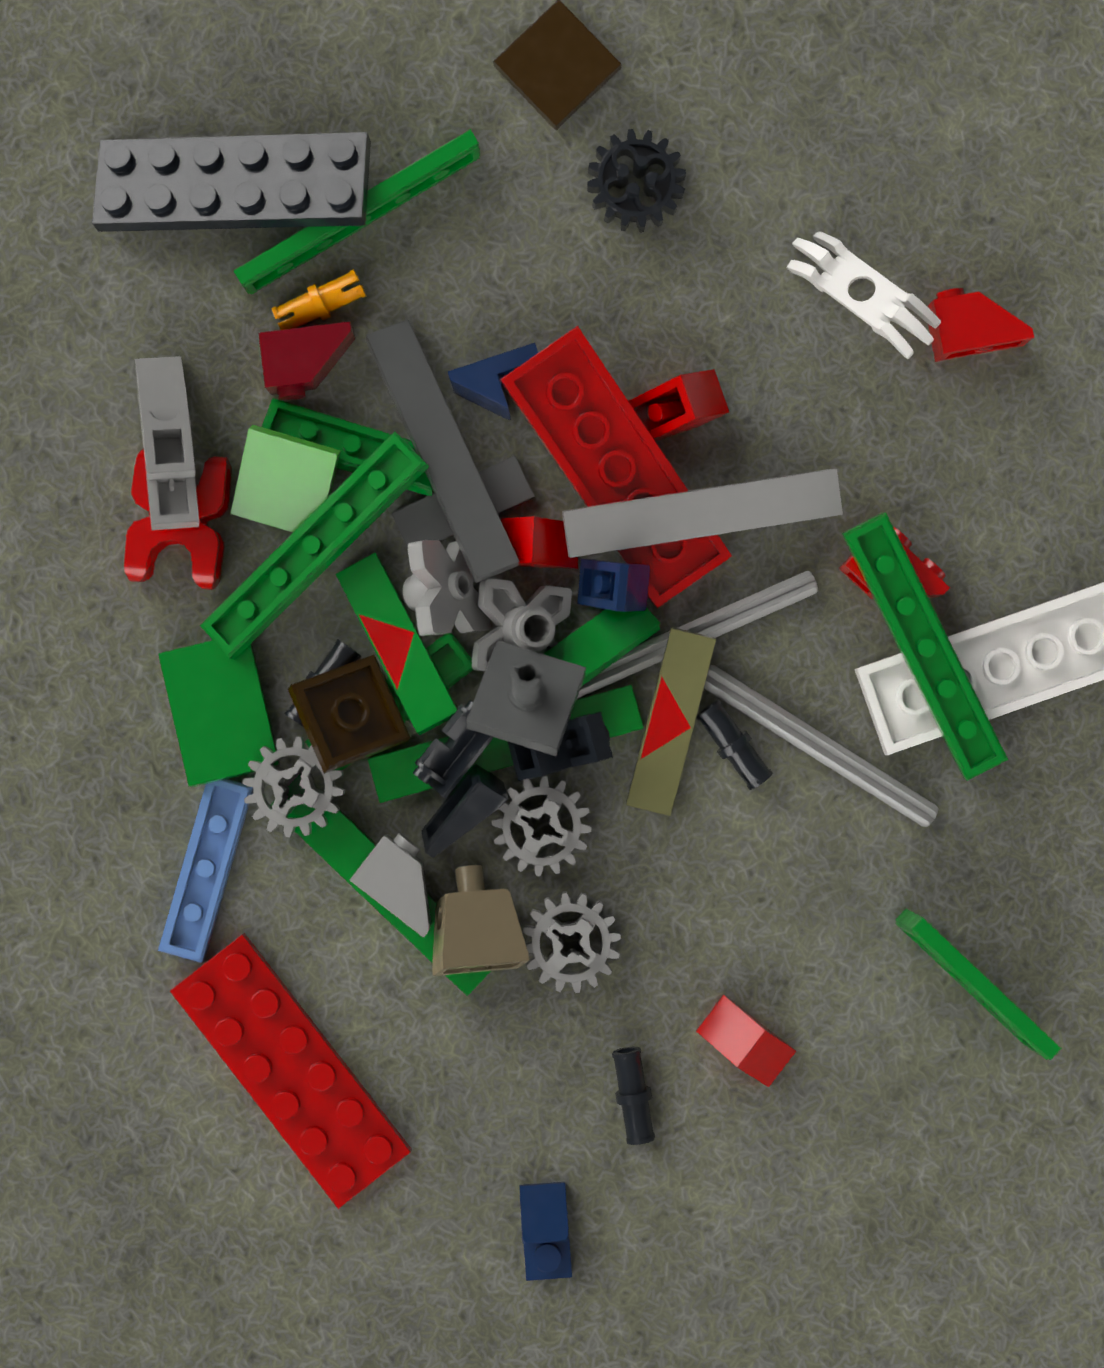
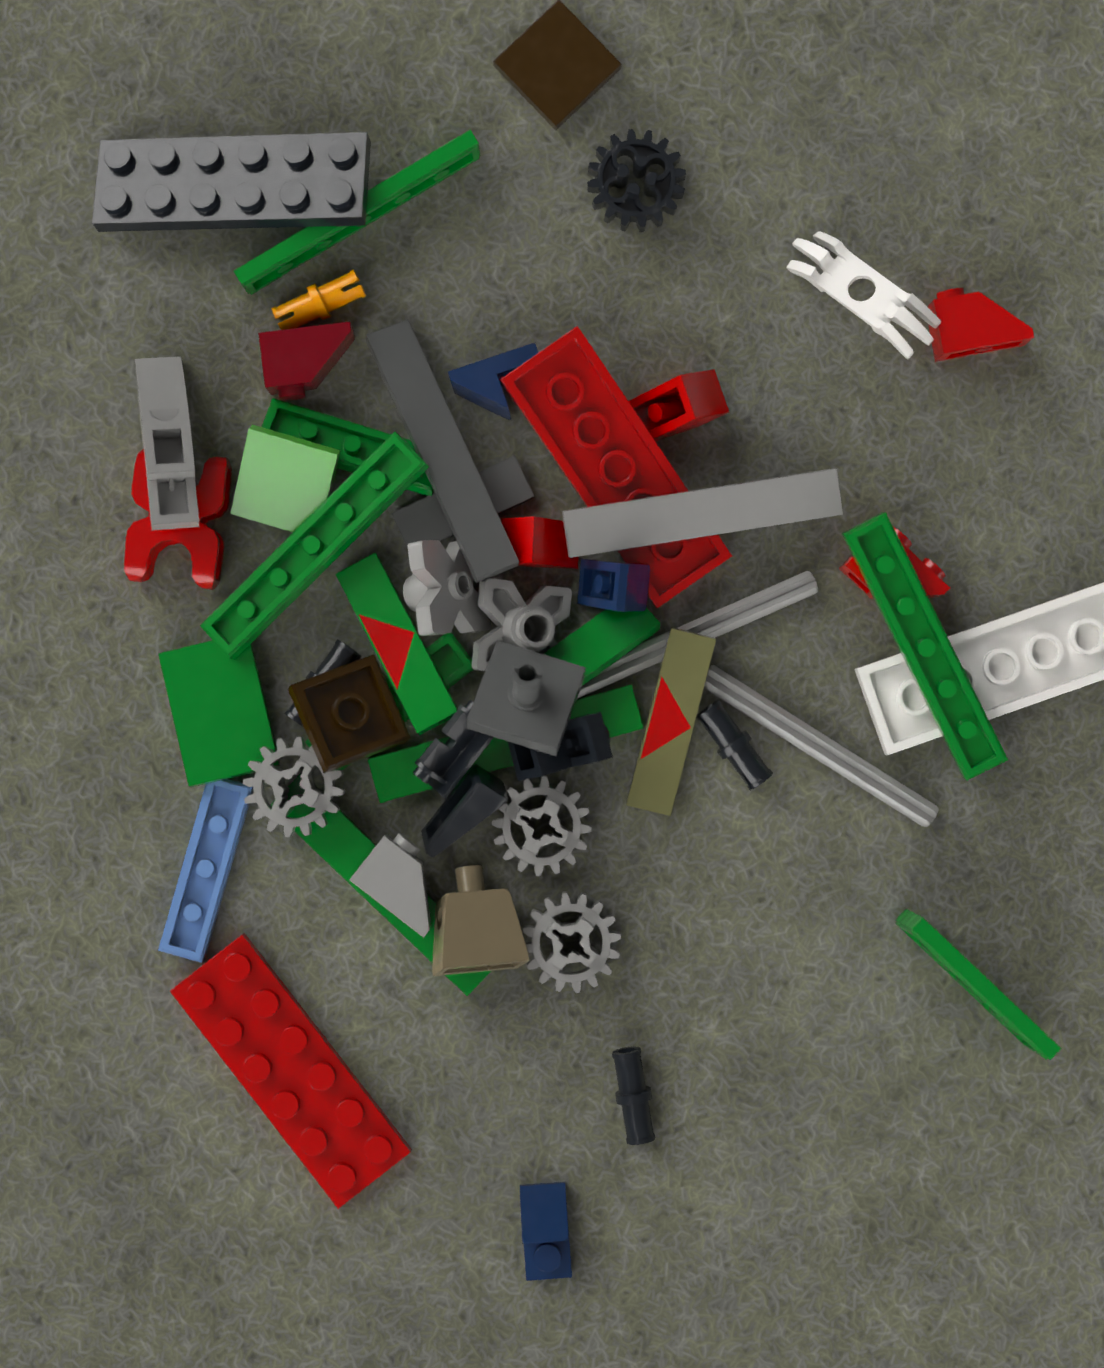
red slope [696,994,796,1087] -> none

